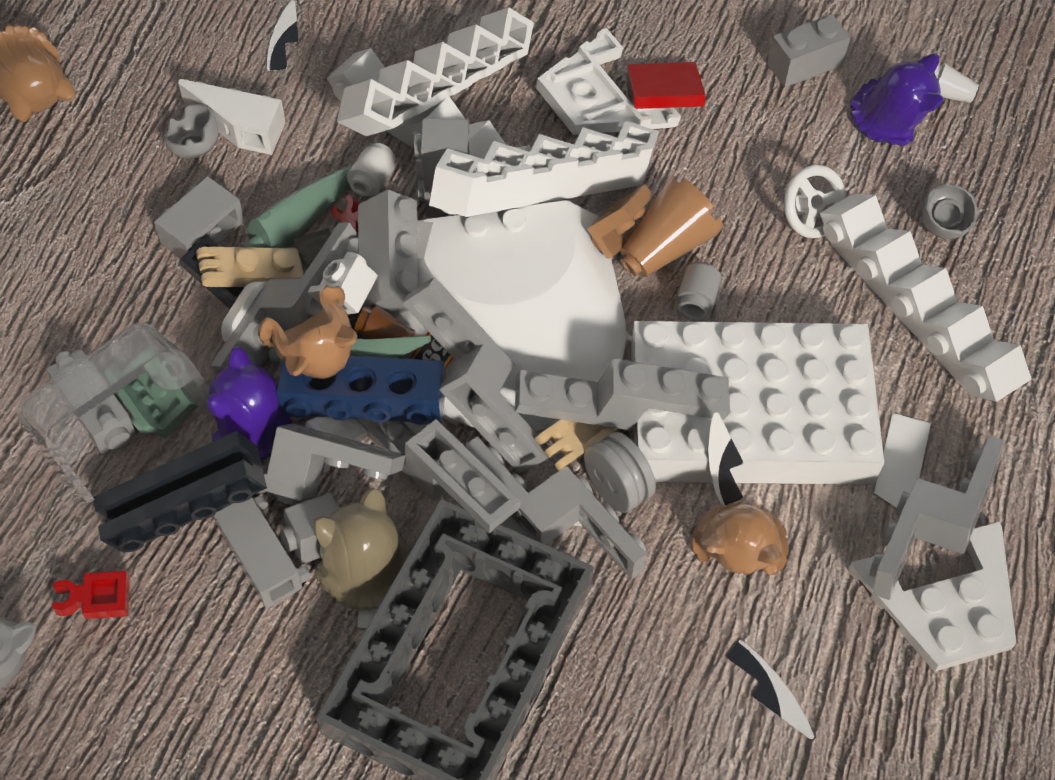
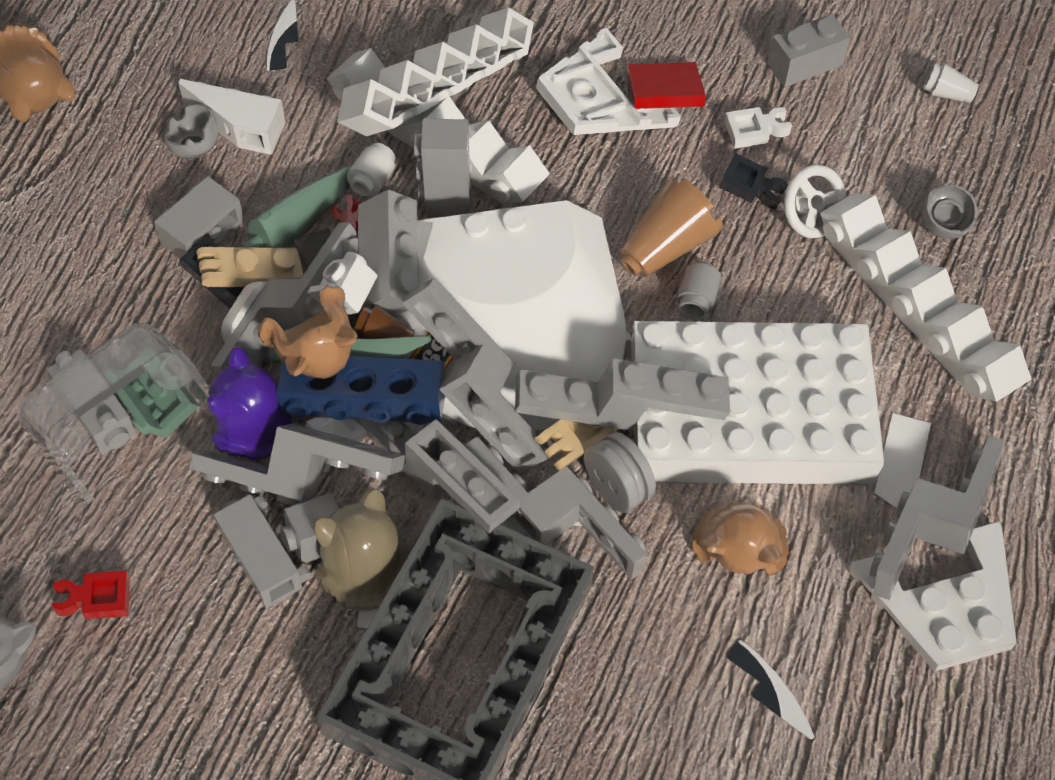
black brick [93,431,267,553] -> none
white brick [429,121,659,217] -> none
medium nougat bracket [587,184,653,259] -> none
sticker [708,412,743,506] -> none
dark purple hair [850,53,943,146] -> none
none -> black plate [719,153,788,209]
none -> white plate [724,107,792,149]

